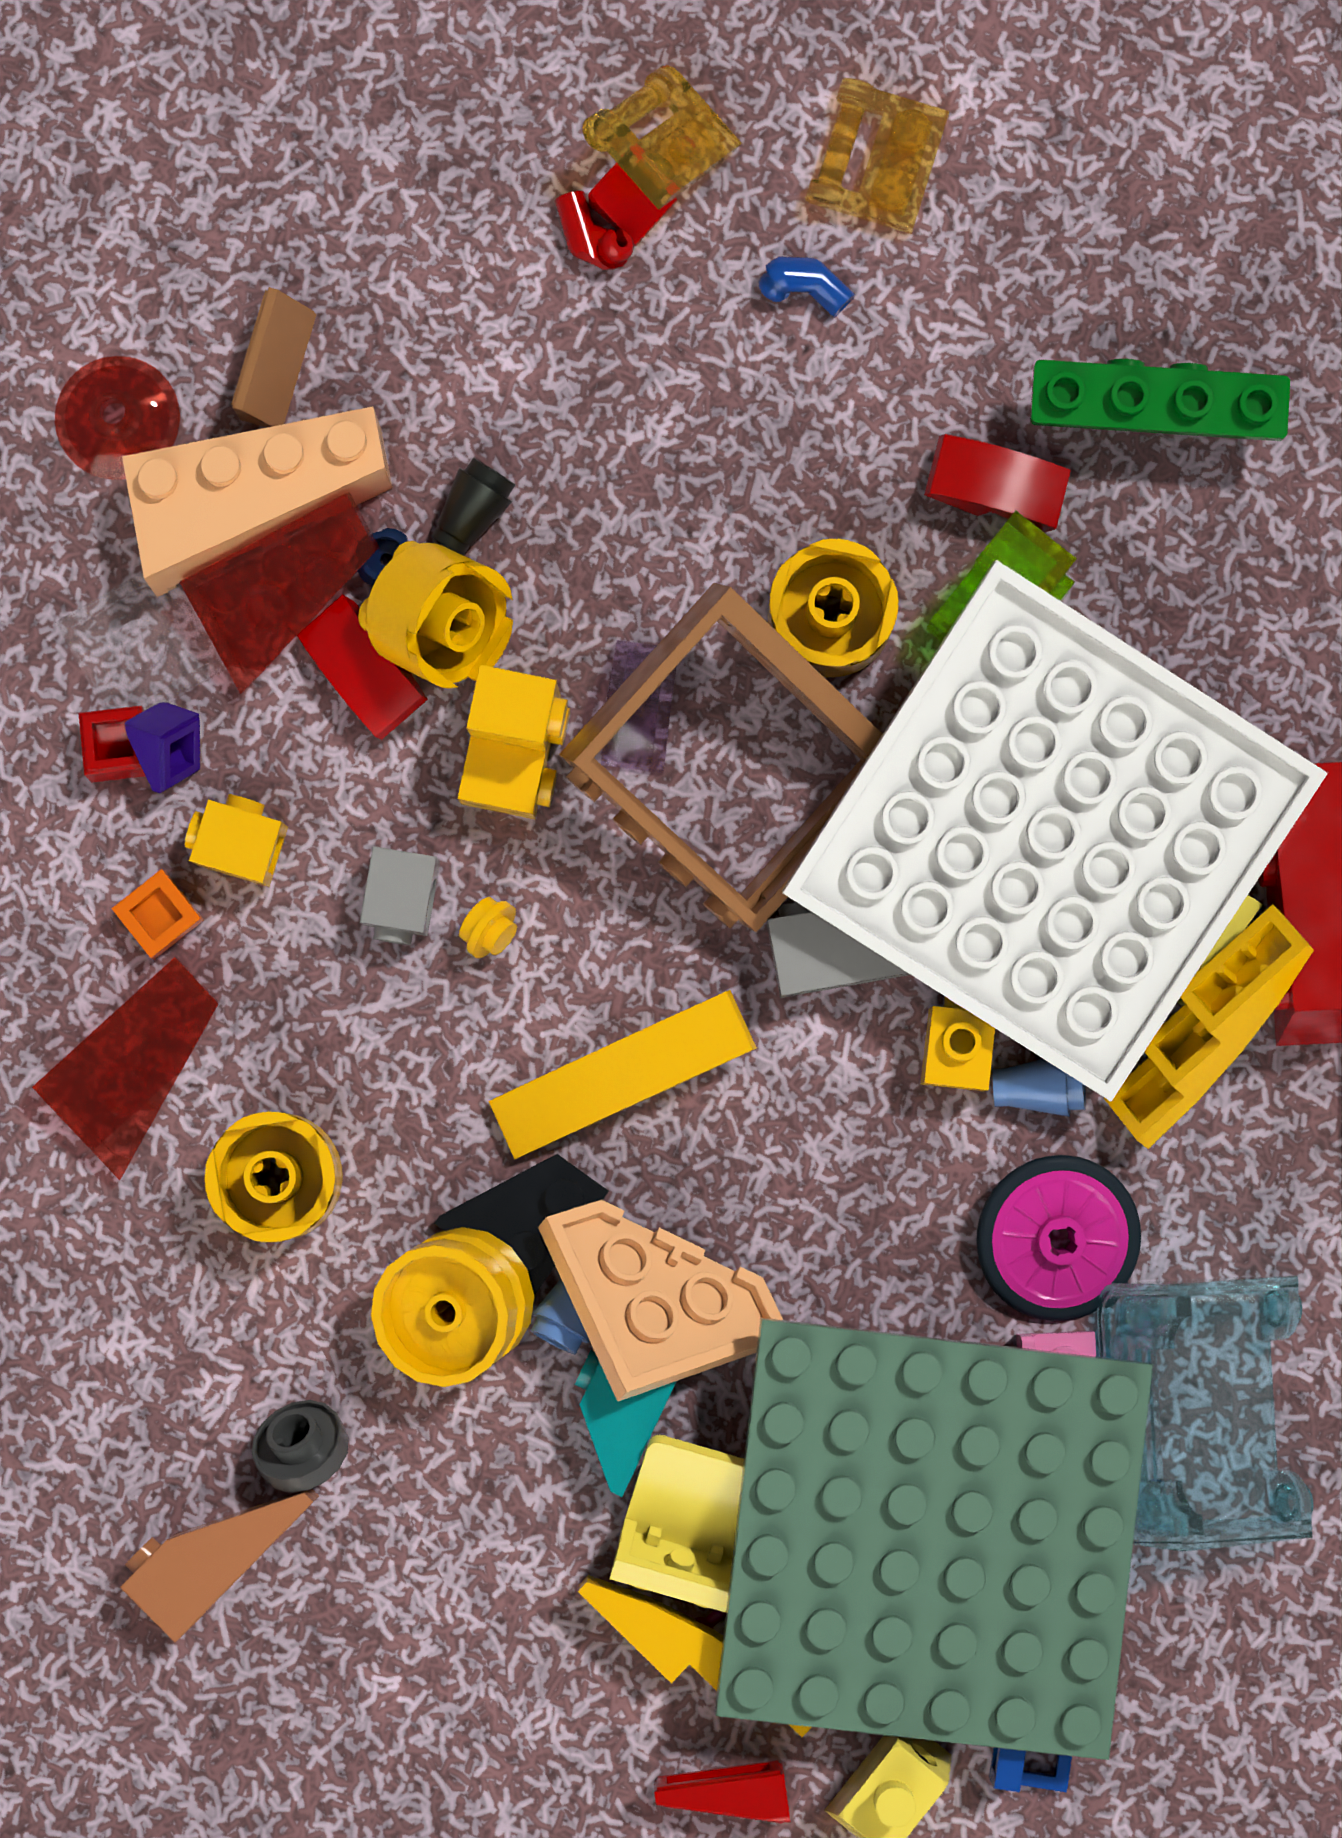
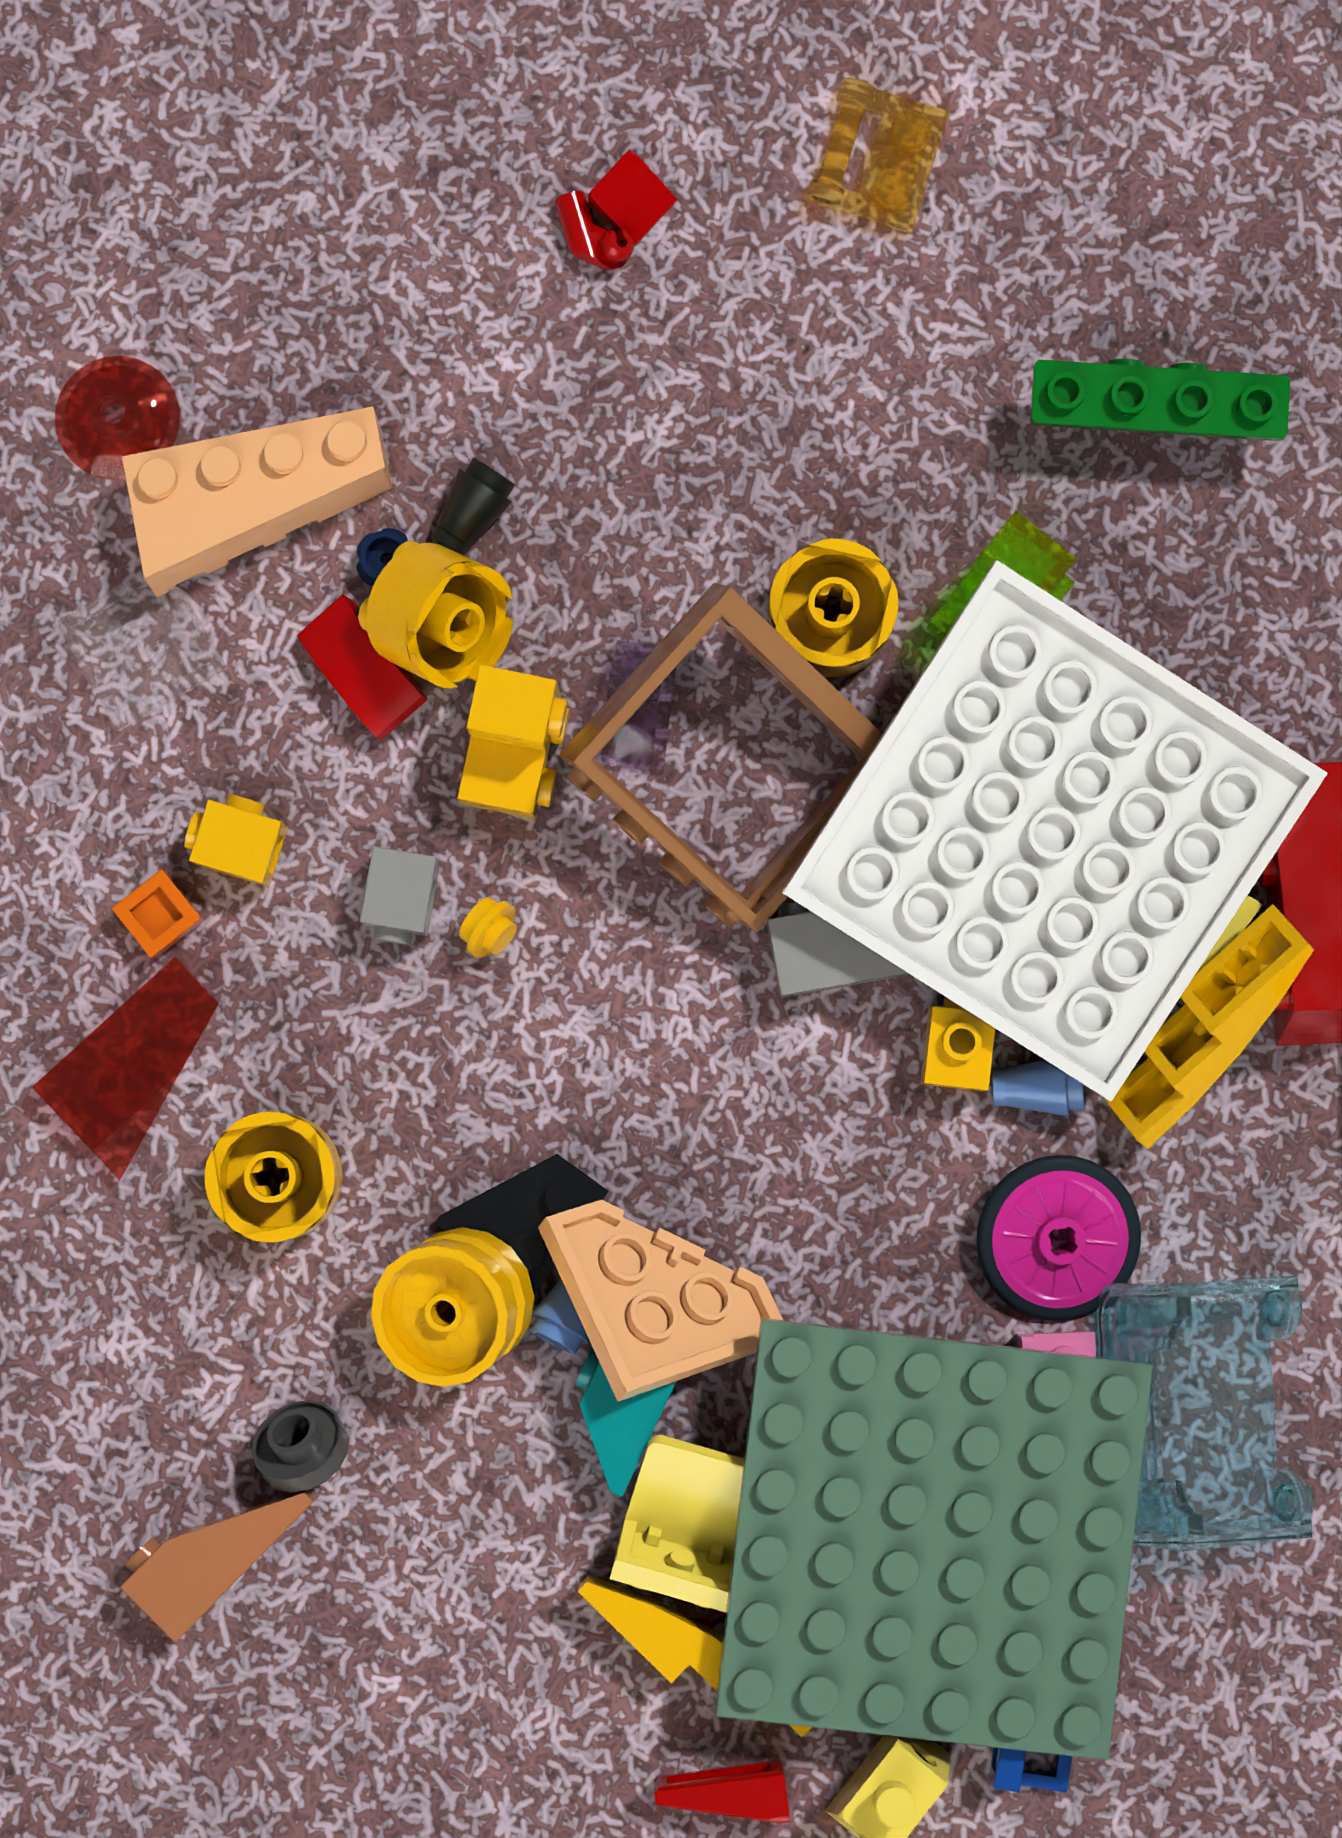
red slope [78,705,145,783] -> none
dark purple slope [125,702,200,793] -> none
clear red wing [179,492,380,694] -> none
medium nougat slope [231,287,317,428] -> none
yellow slope [488,990,757,1159] -> none
clear yellow plate [582,65,741,210] -> none
blue arm [758,256,855,318] -> none
red slope [924,434,1071,533] -> none

